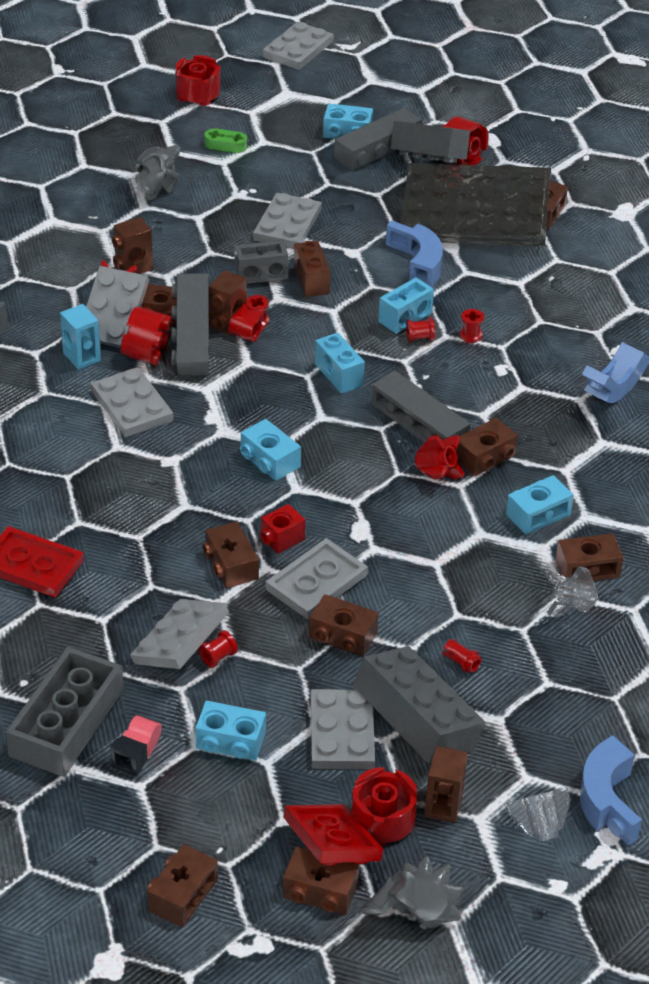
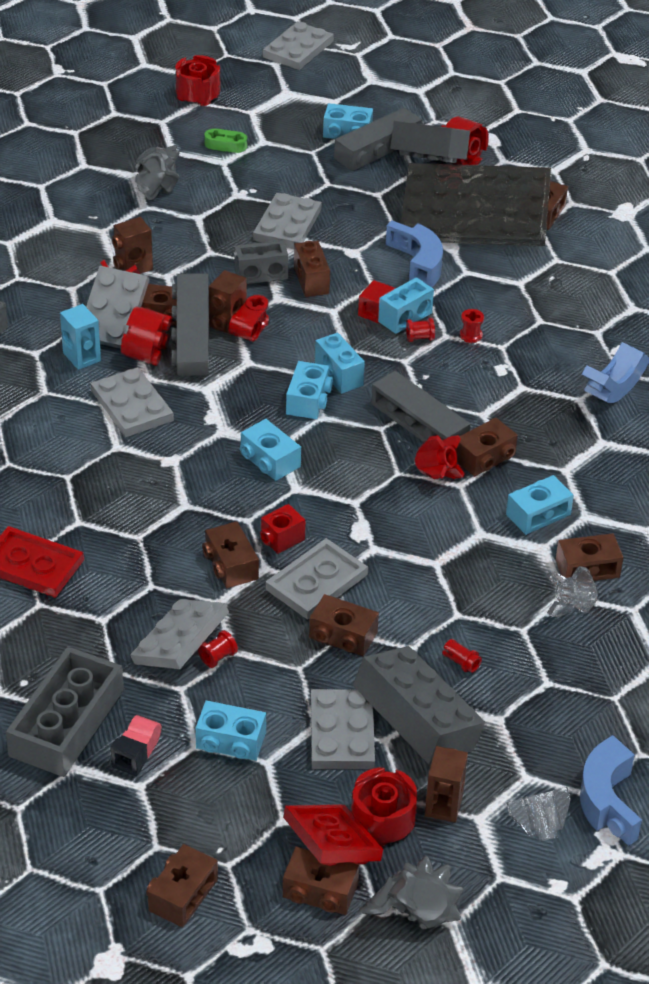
none -> medium azure brick [286,361,333,419]
none -> red brick [358,280,396,324]

